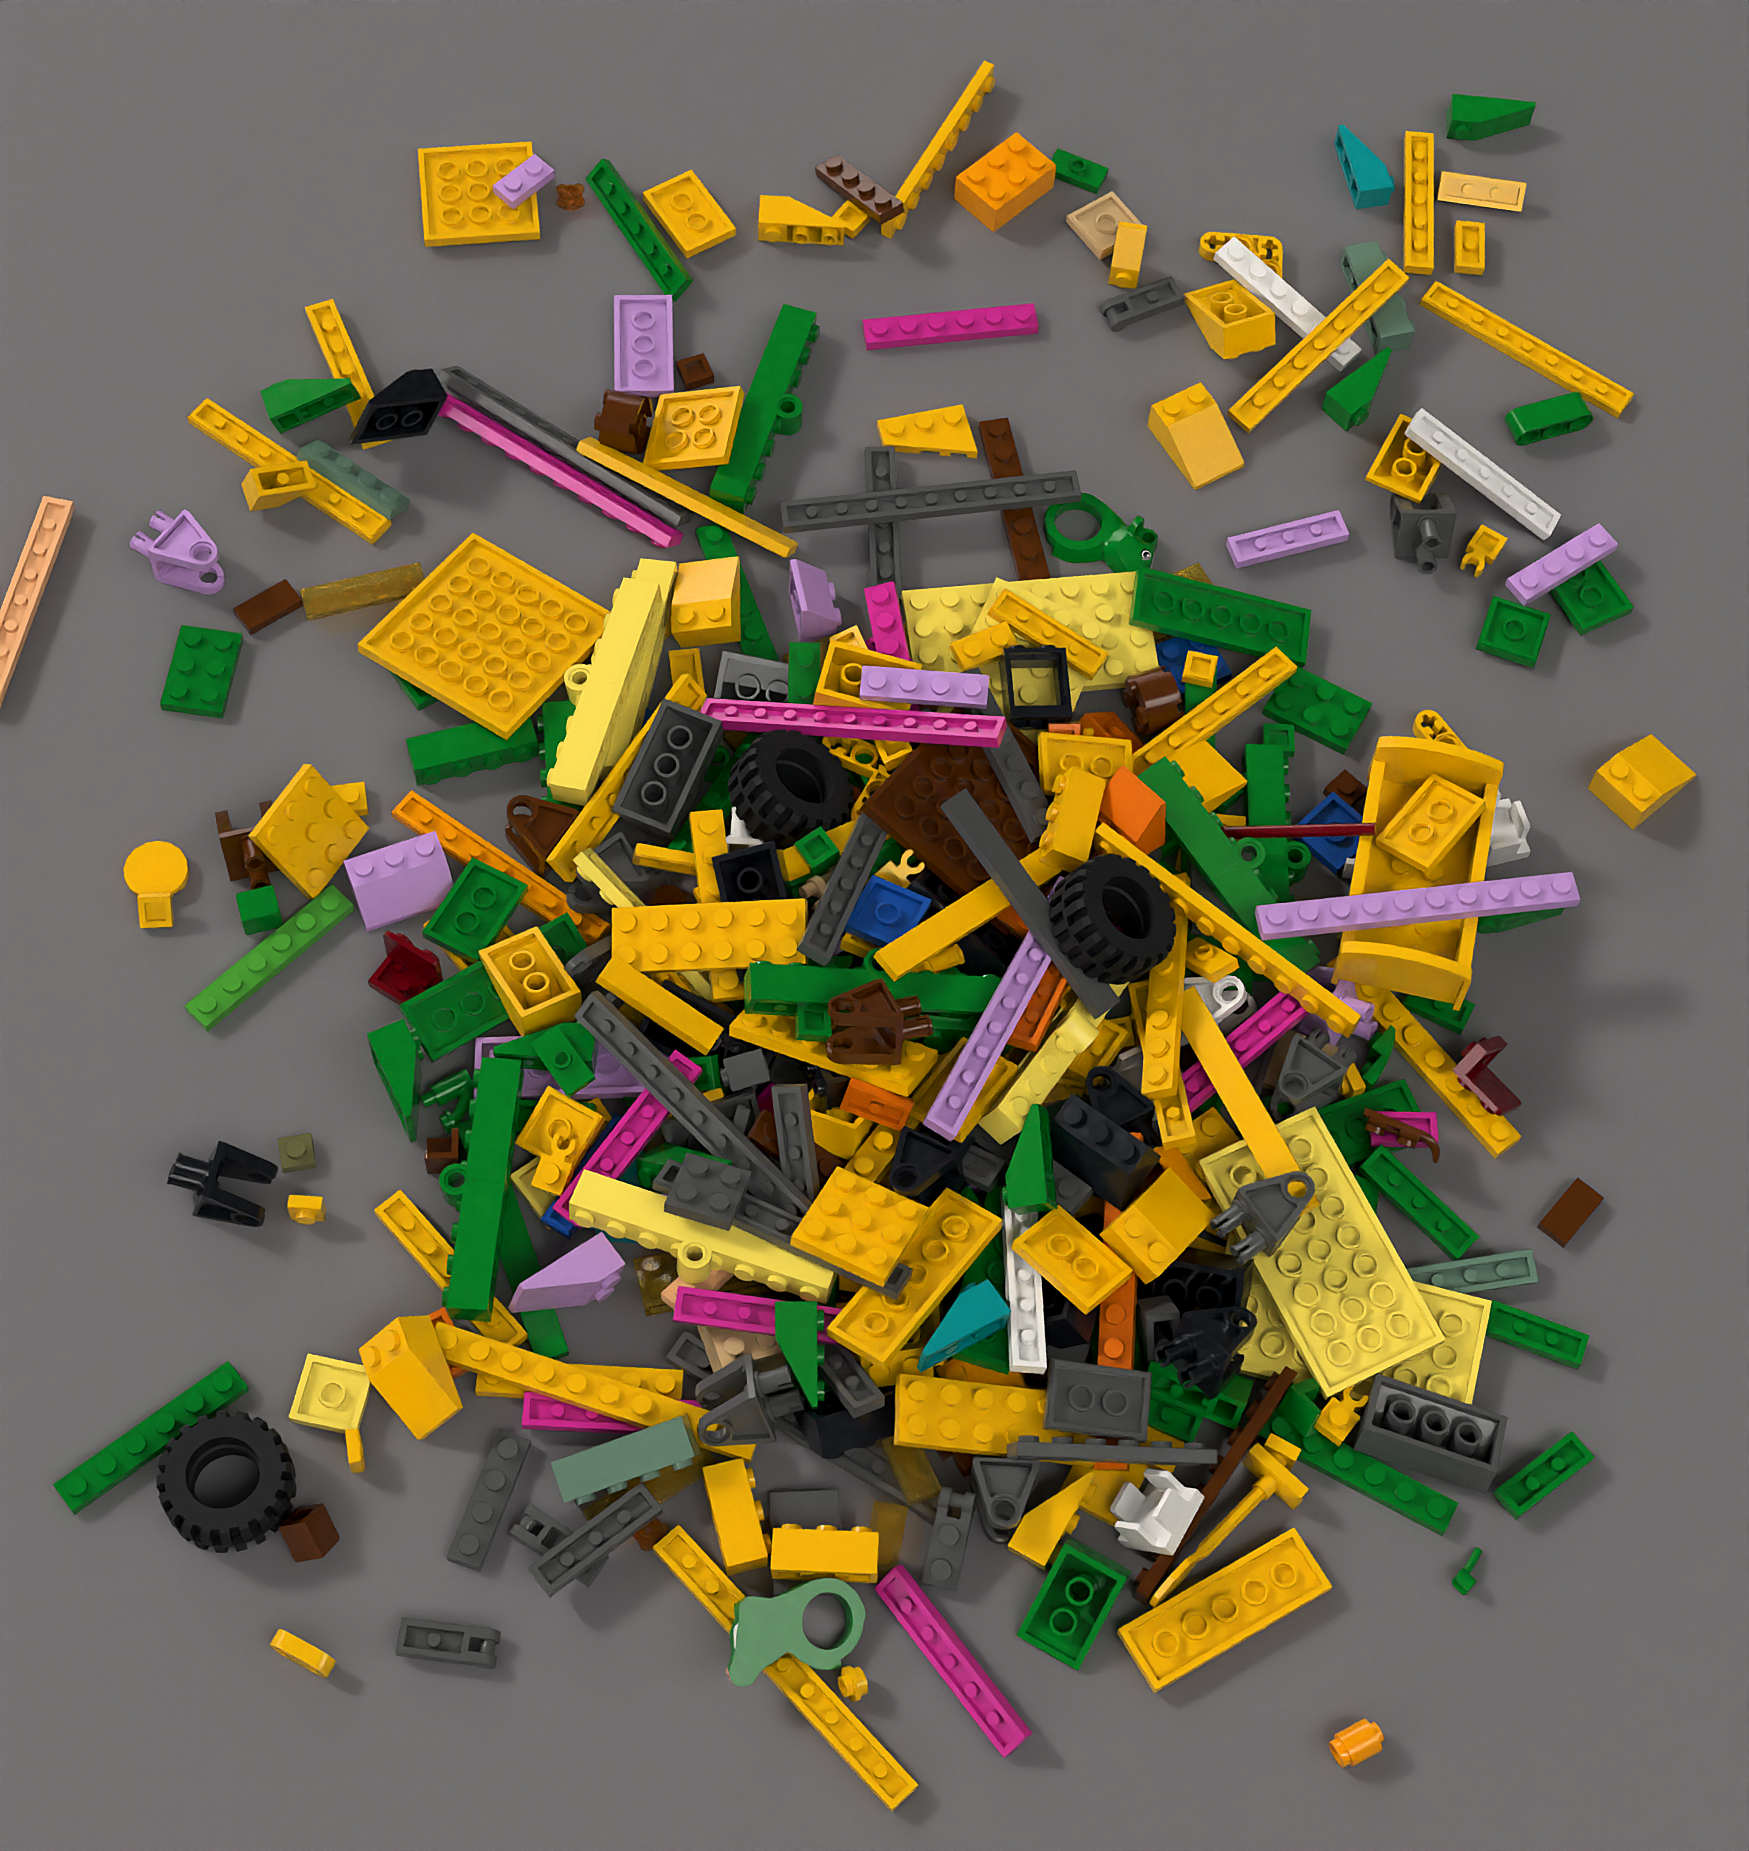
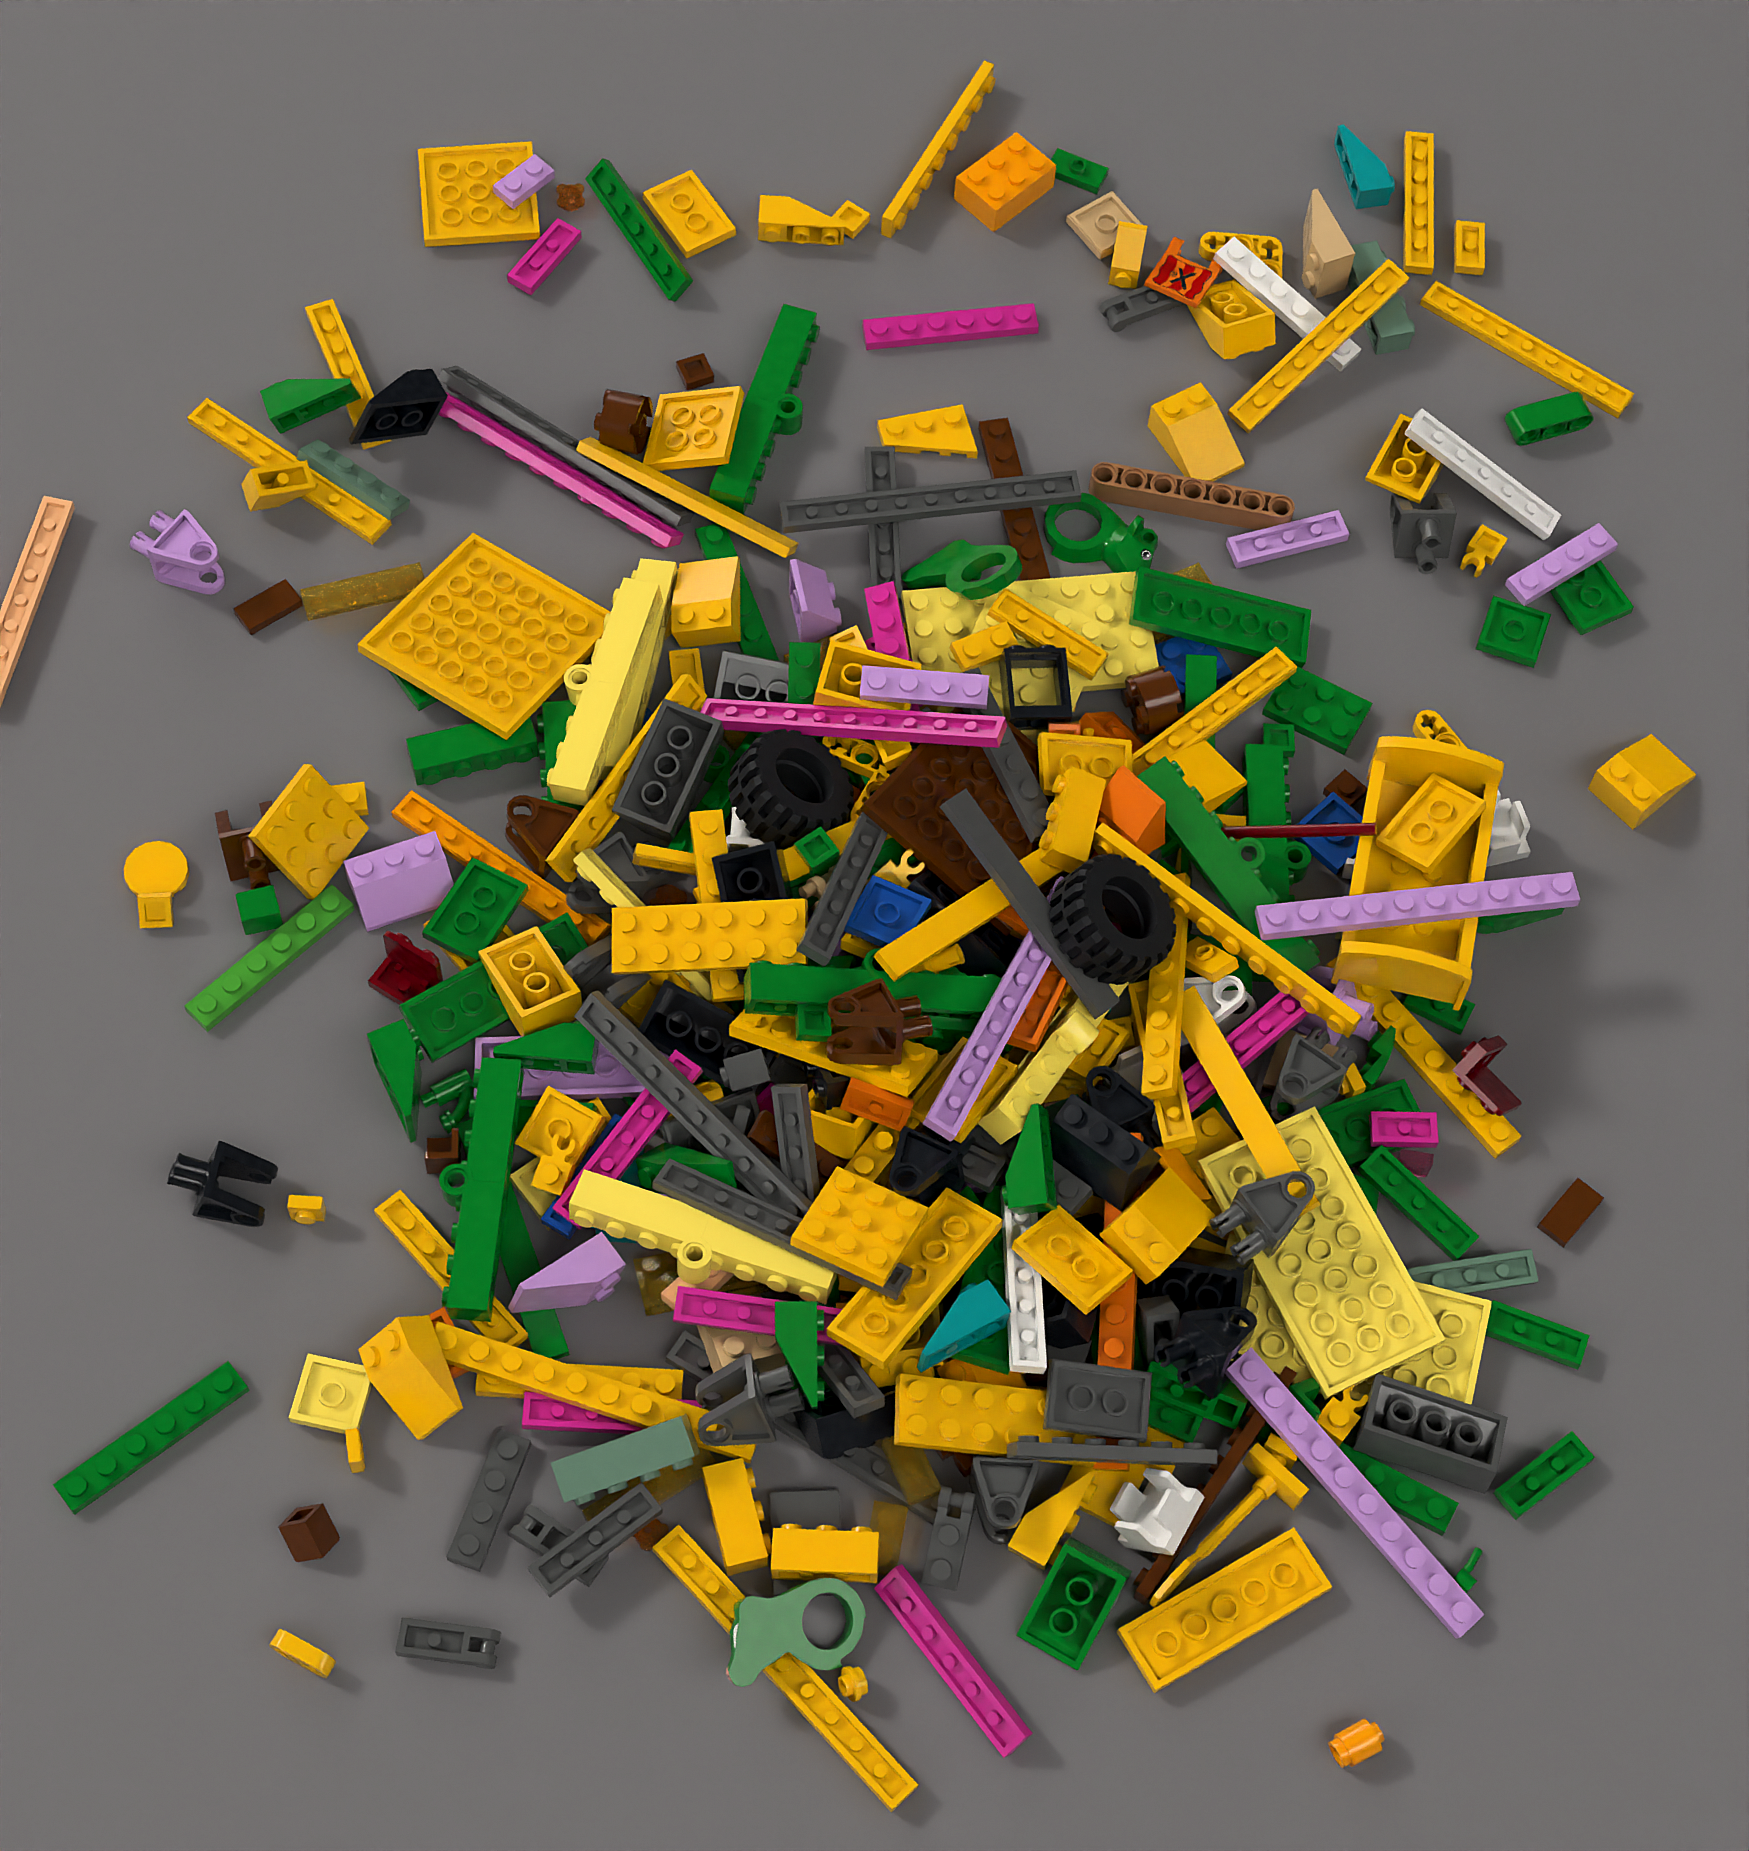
black tyre [156,1410,297,1553] -> none
green plate [160,625,244,719] -> none
olive plate [278,1133,316,1173] -> none
green plate [530,1025,596,1098] -> none
yellow tile [595,955,724,1056] -> none
lavender plate [614,295,674,398] -> none
dark grey plate [664,1153,752,1231] -> none
green plate [688,1055,722,1091] -> none
reddish brown plate [815,155,904,225] -> none
yellow tile [1181,650,1218,688] -> none
green slope [1322,347,1392,431] -> none
reddish brown piece [1363,1108,1440,1163] -> none
yellow plate [1436,171,1527,212] -> none
green slope [1446,94,1536,141] -> none
none -> dark pink plate [507,218,581,295]
none -> green animal [901,539,1022,600]
none -> medium nougat beam [1089,462,1295,530]
none -> orange flag [1144,237,1223,308]
none -> lavender plate [1225,1347,1485,1639]
none -> tan slope [1302,188,1355,299]
none -> clear pink tile [1397,1149,1434,1178]

